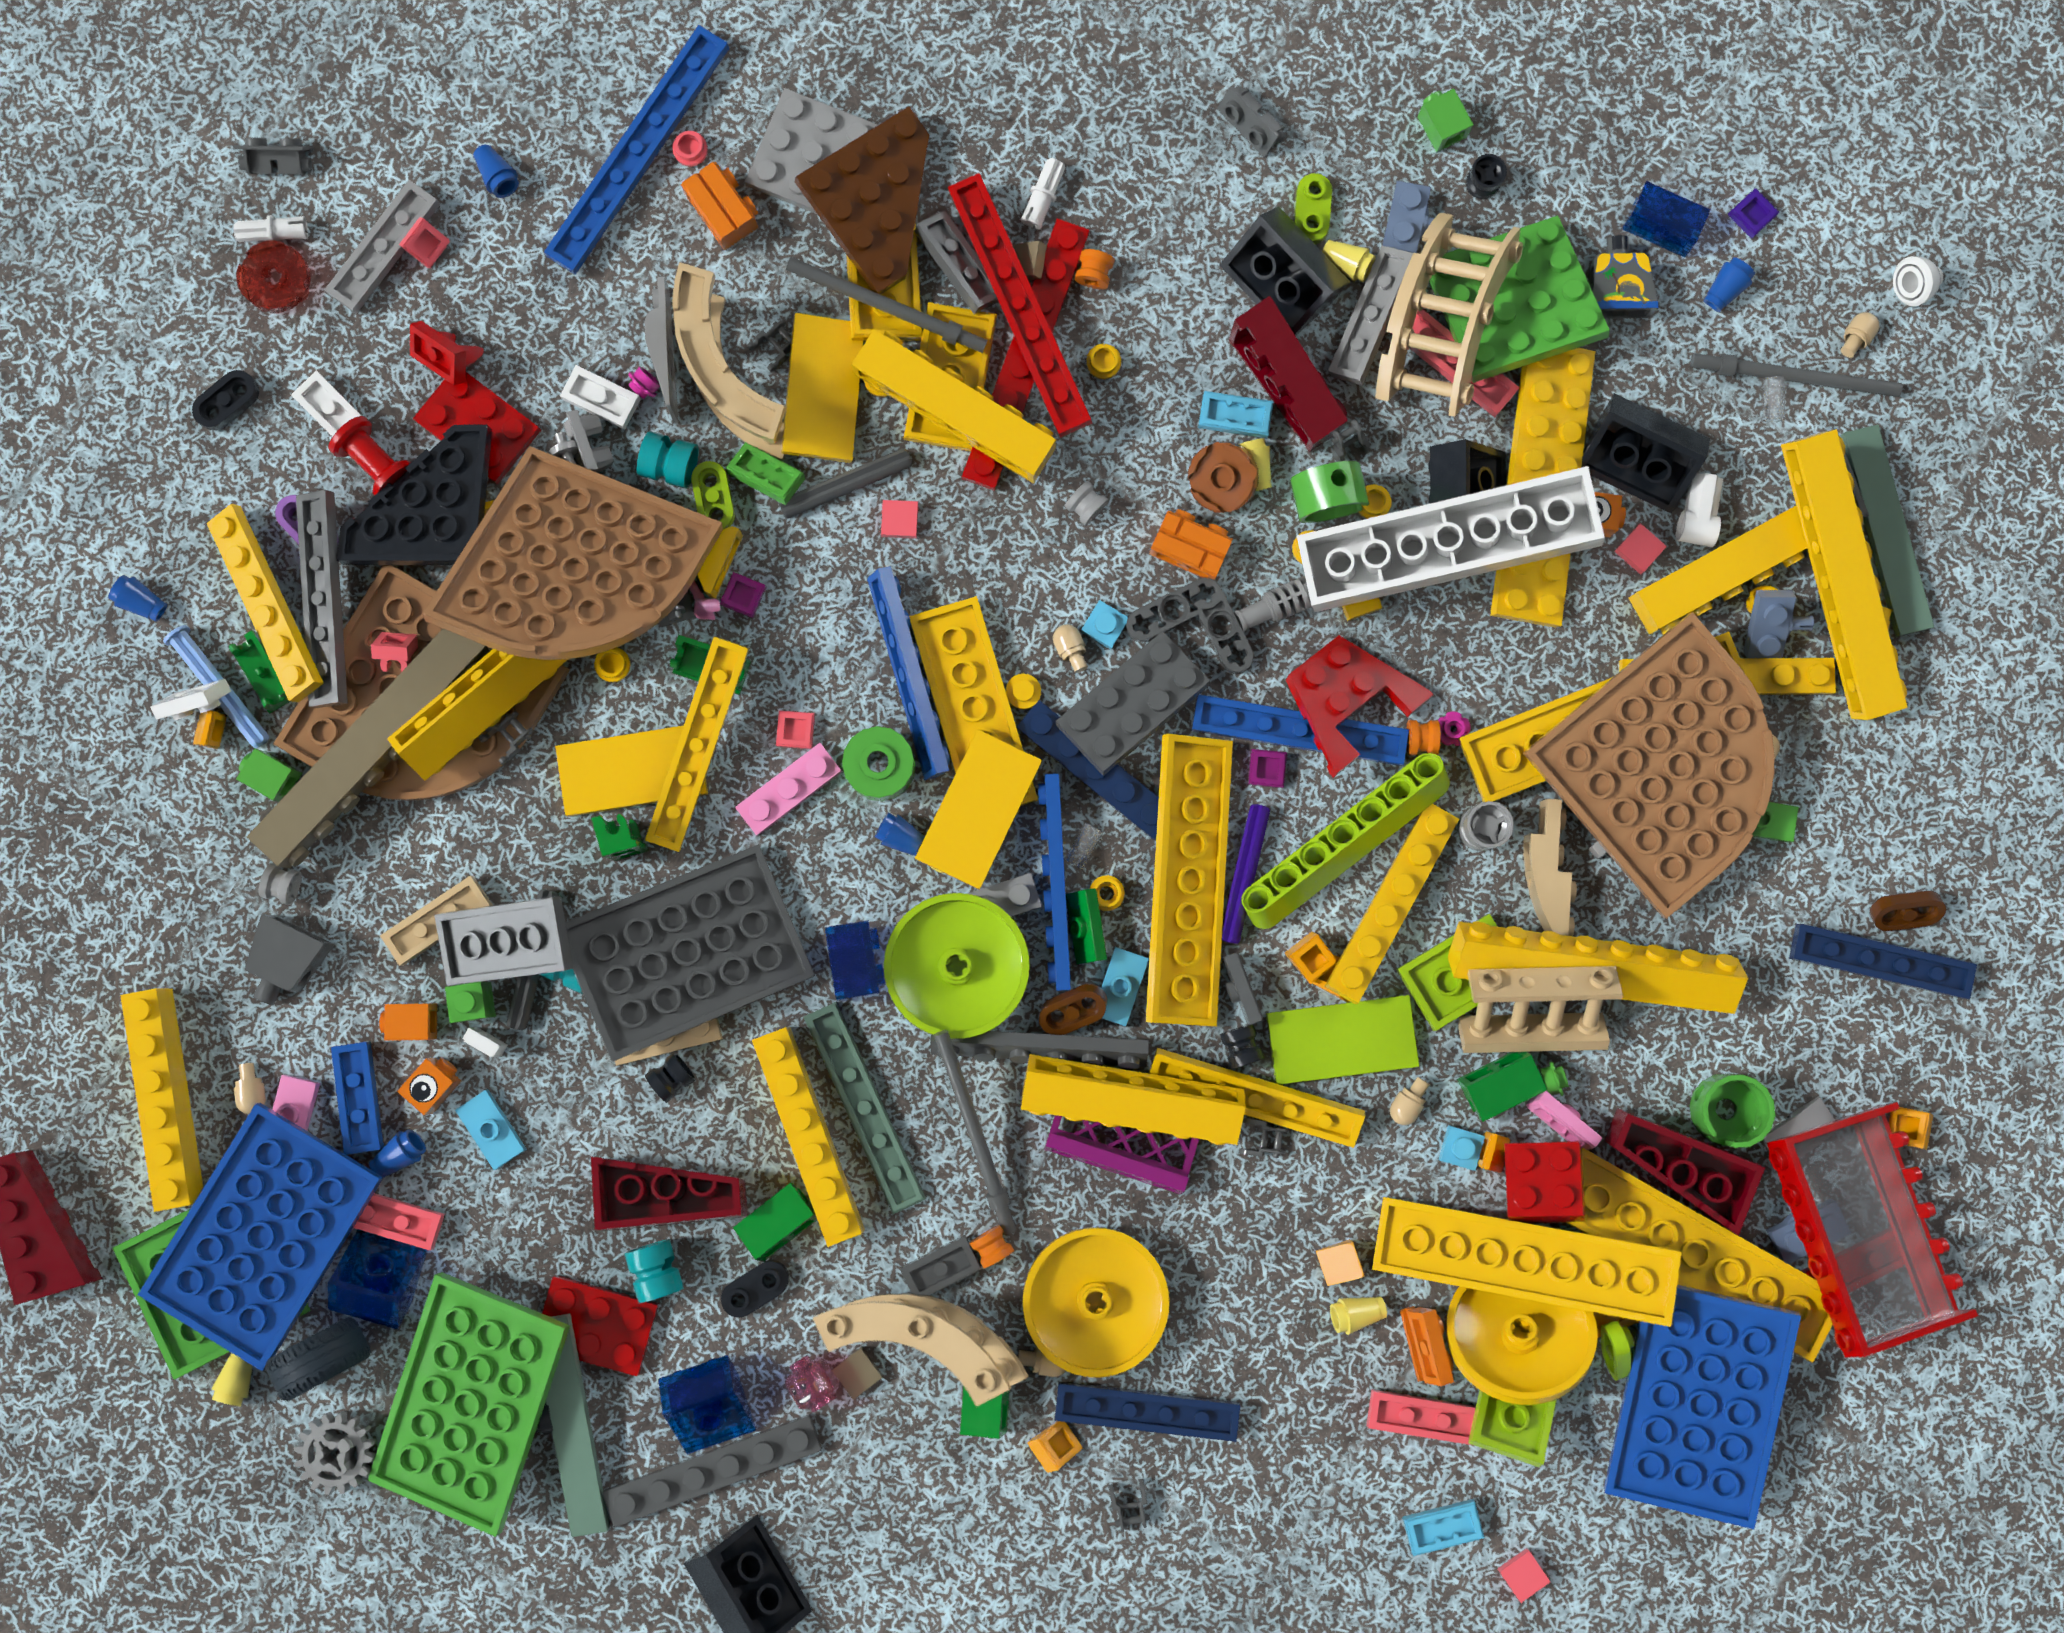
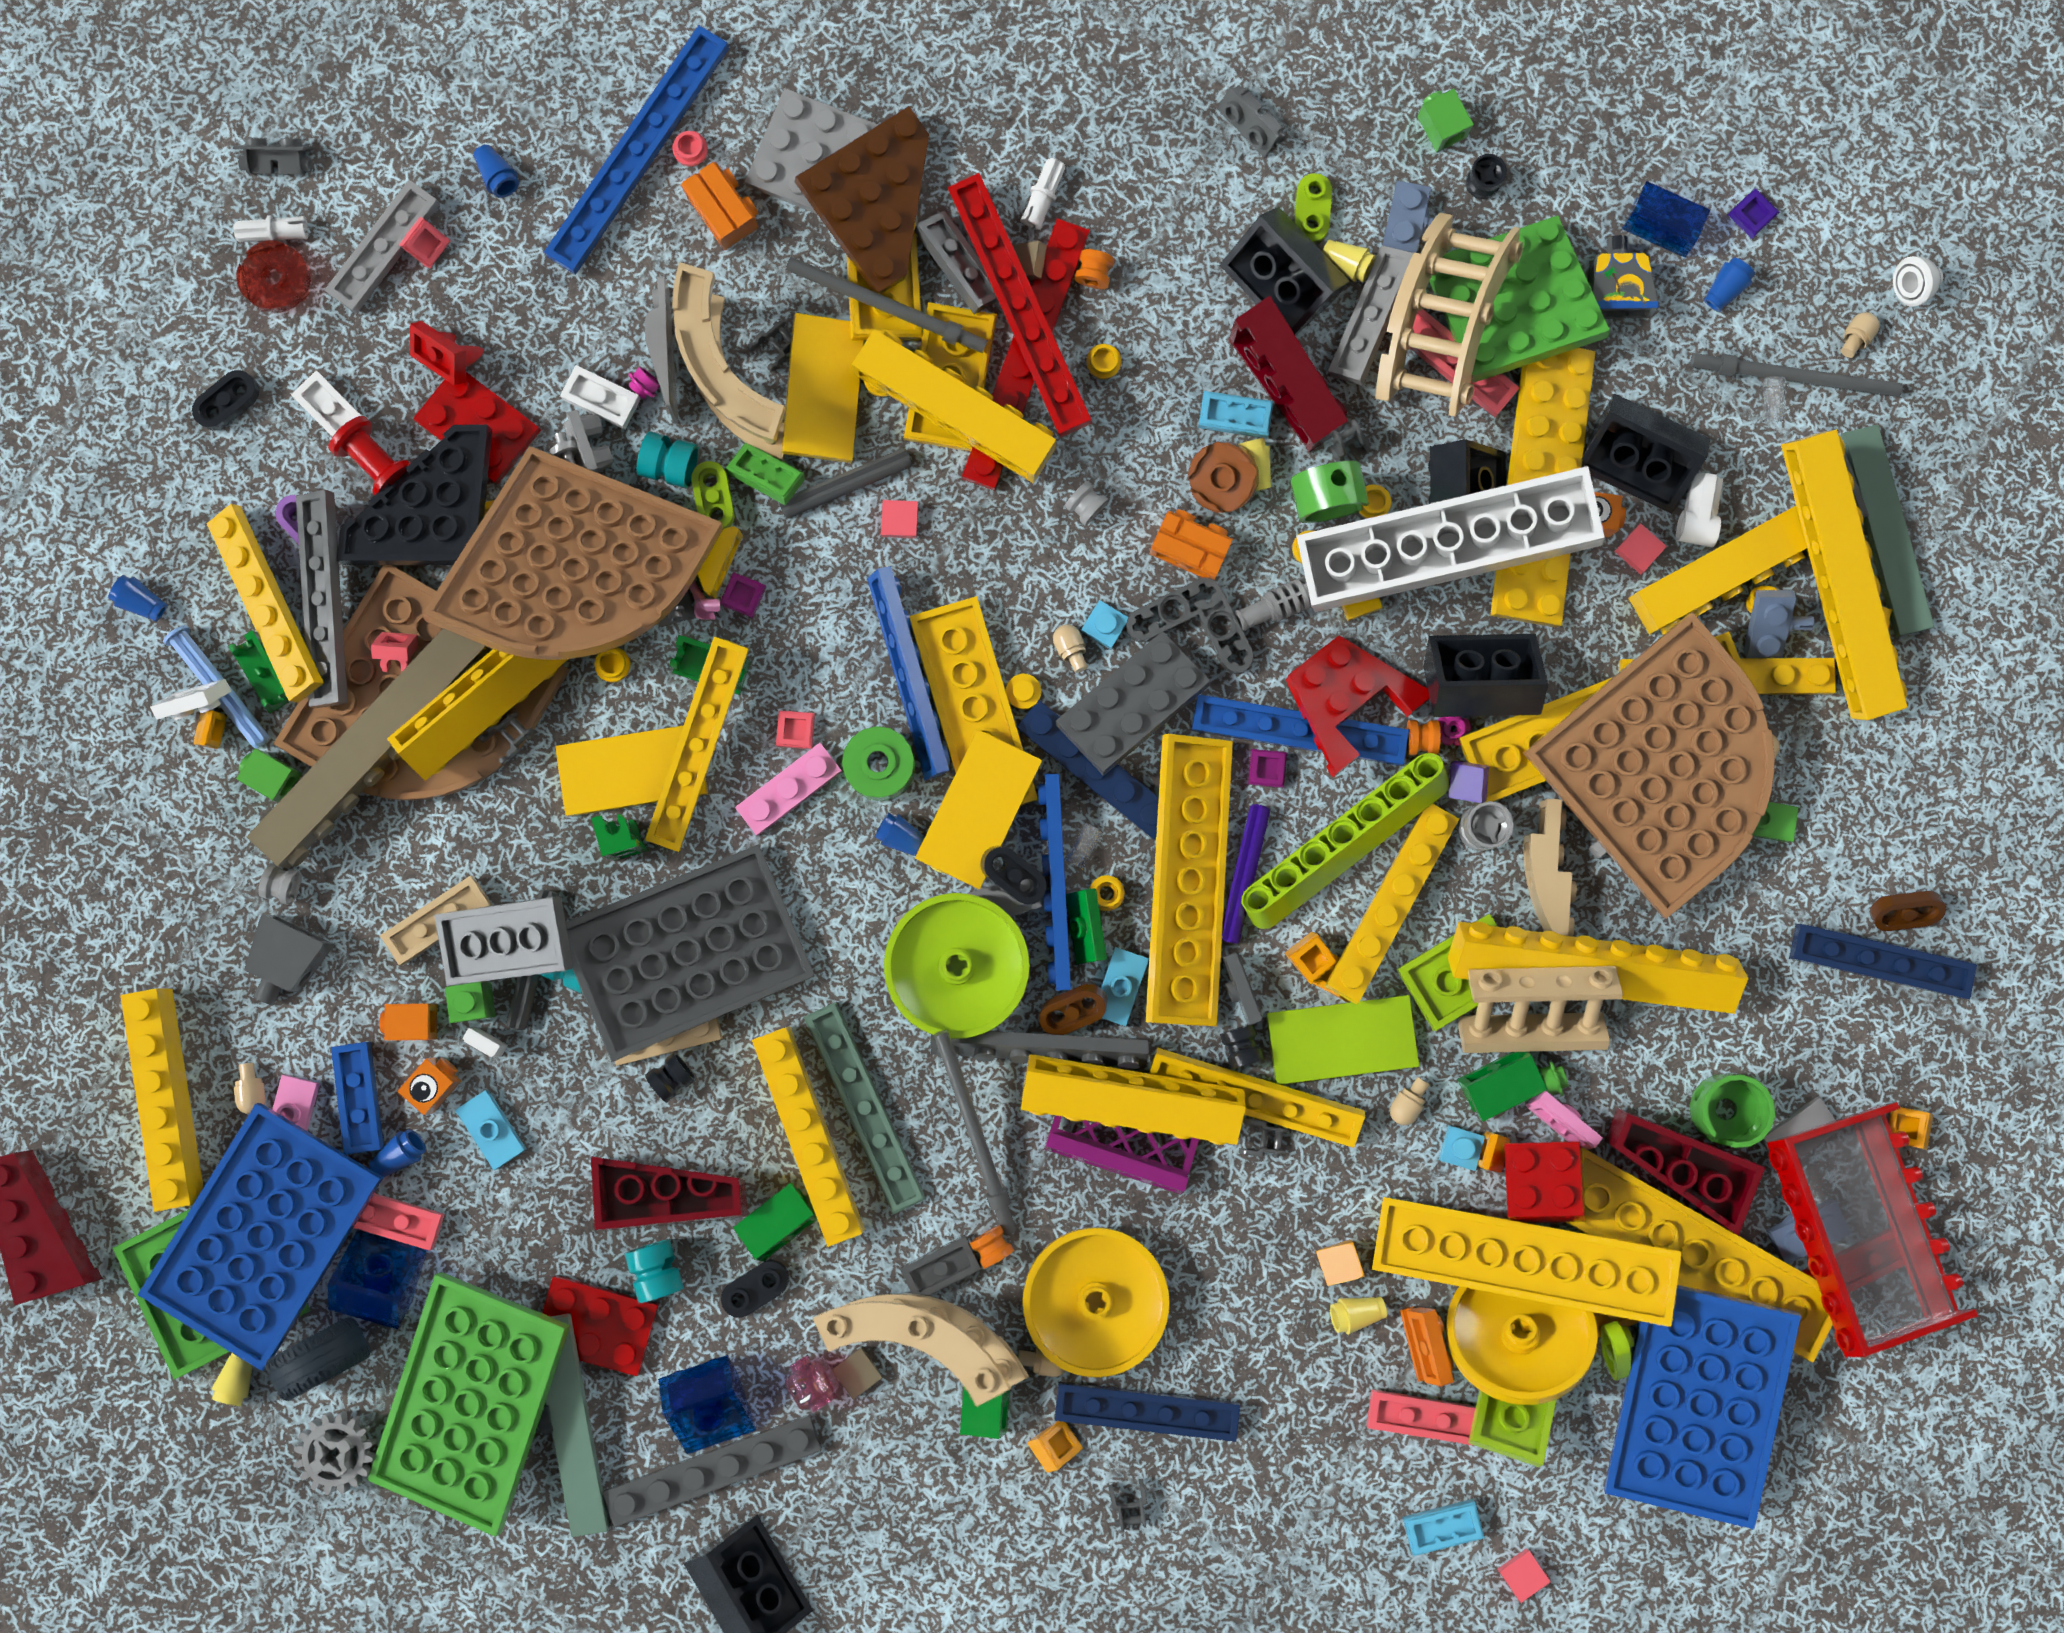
clear blue slope [825,920,886,1001] -> none
none -> black plate [980,846,1047,904]
none -> black brick [1423,633,1549,717]
none -> tile [1448,761,1489,803]

